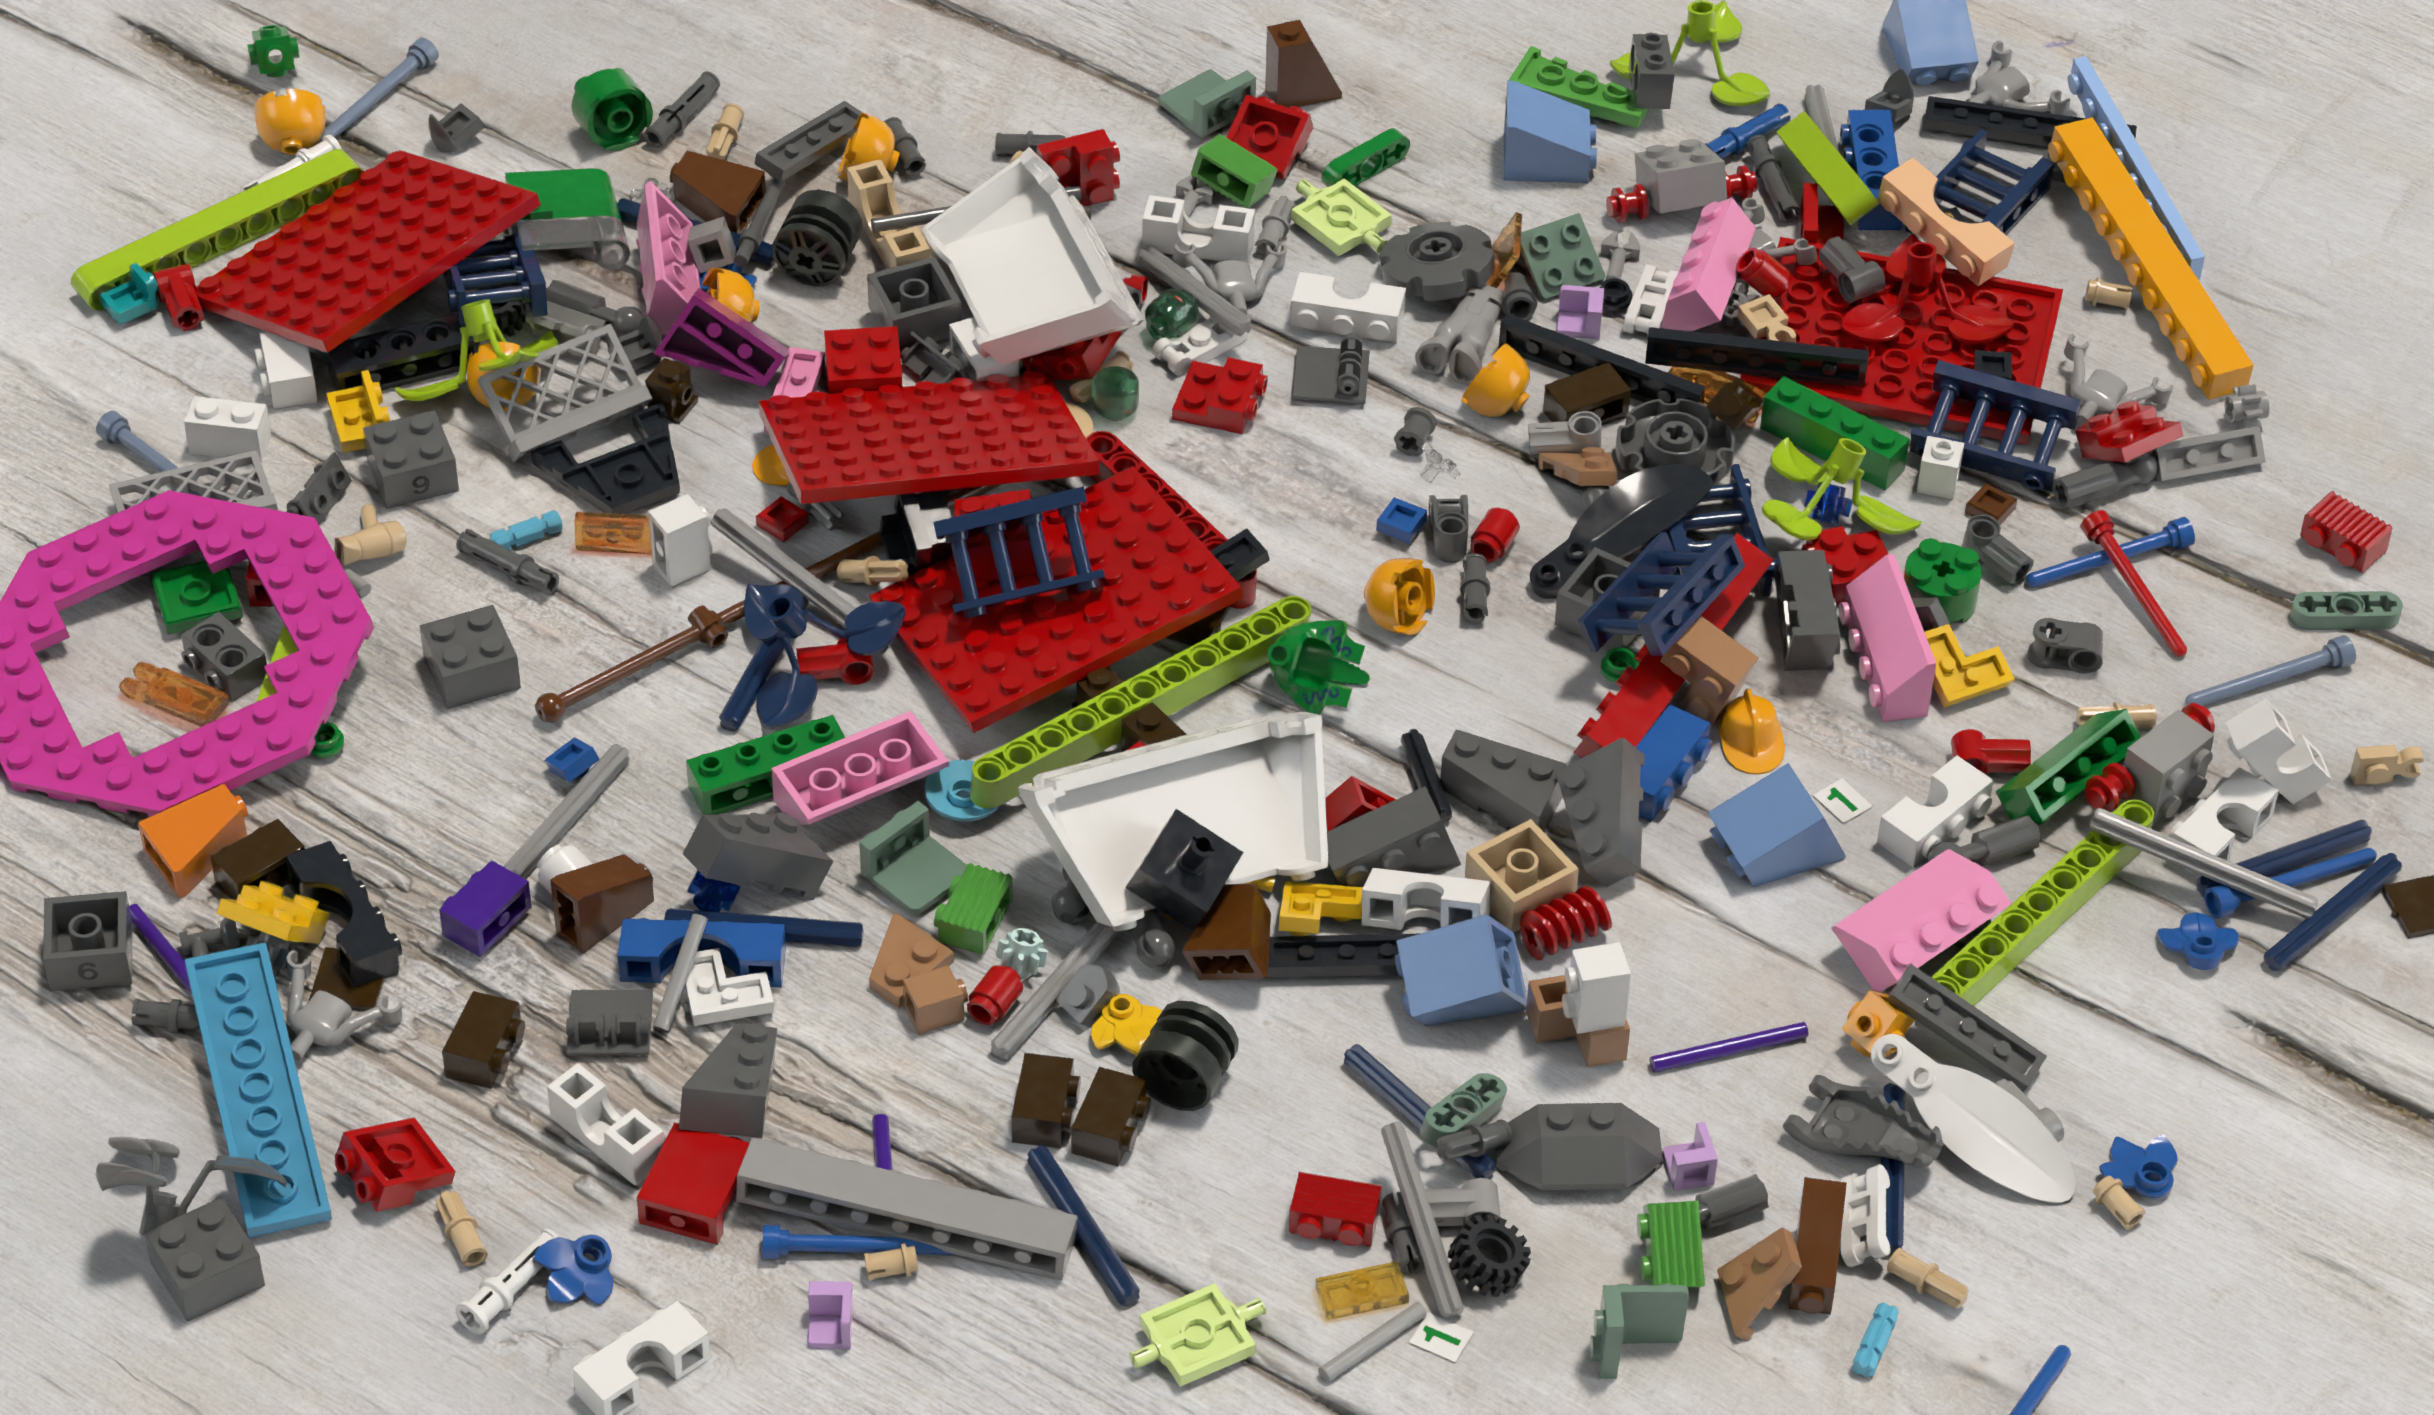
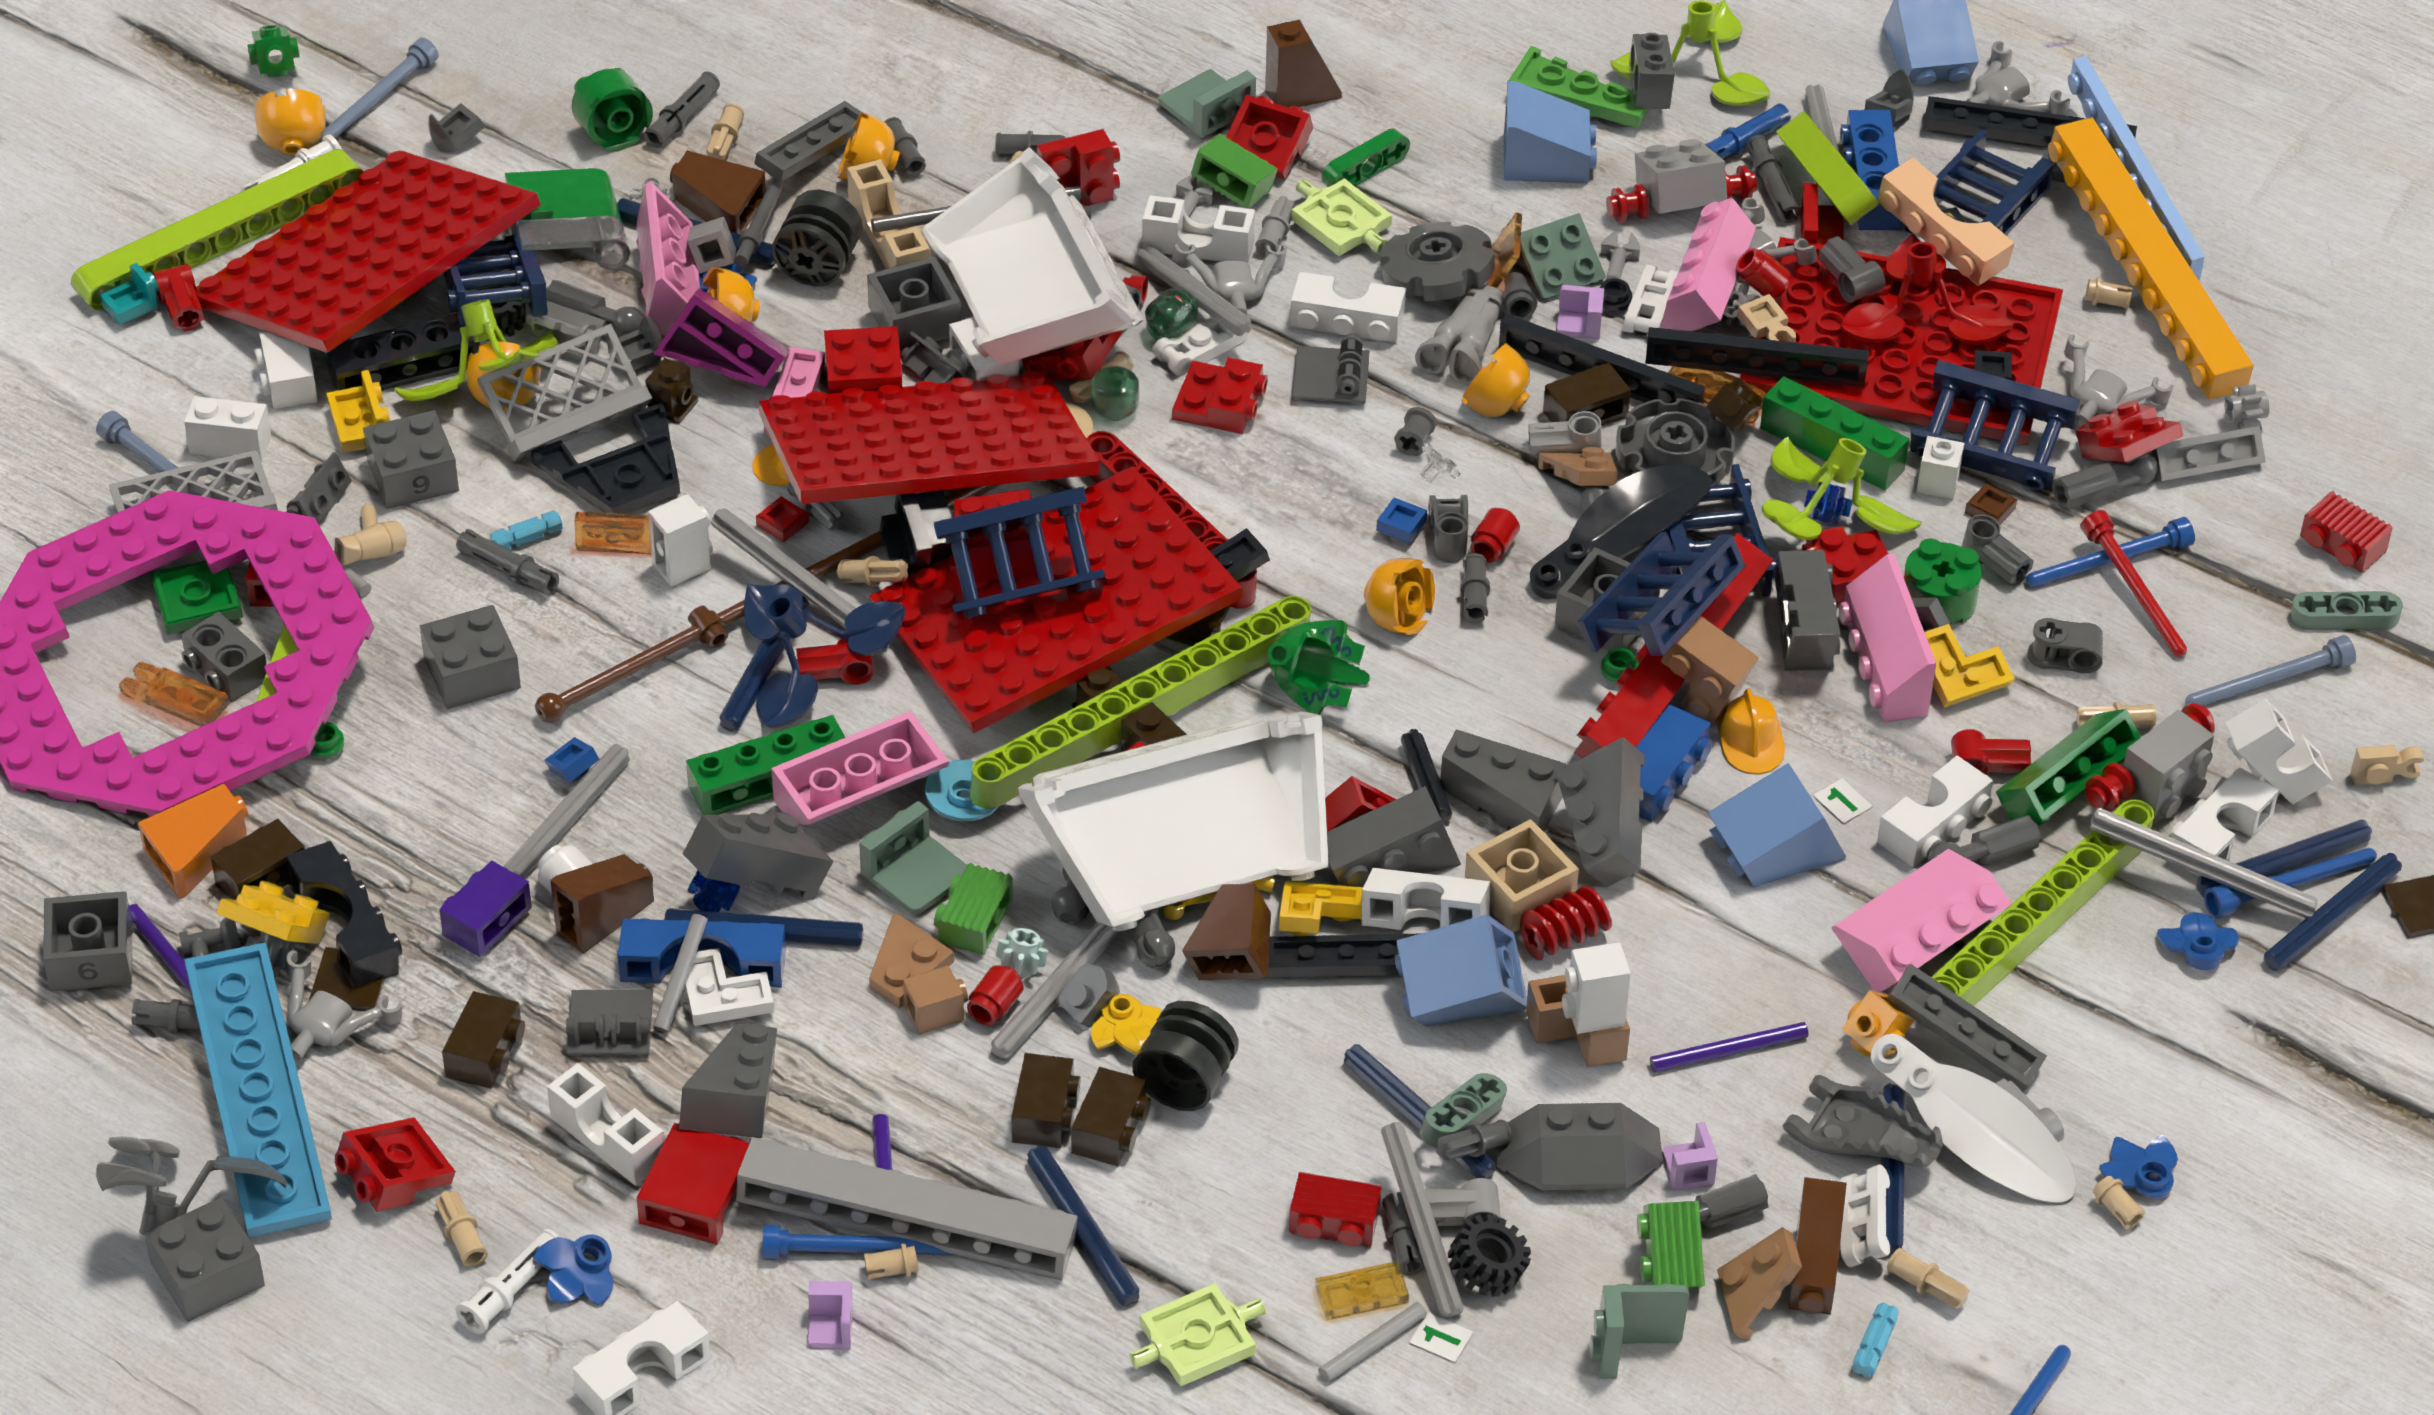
black brick [1125,809,1244,931] -> none

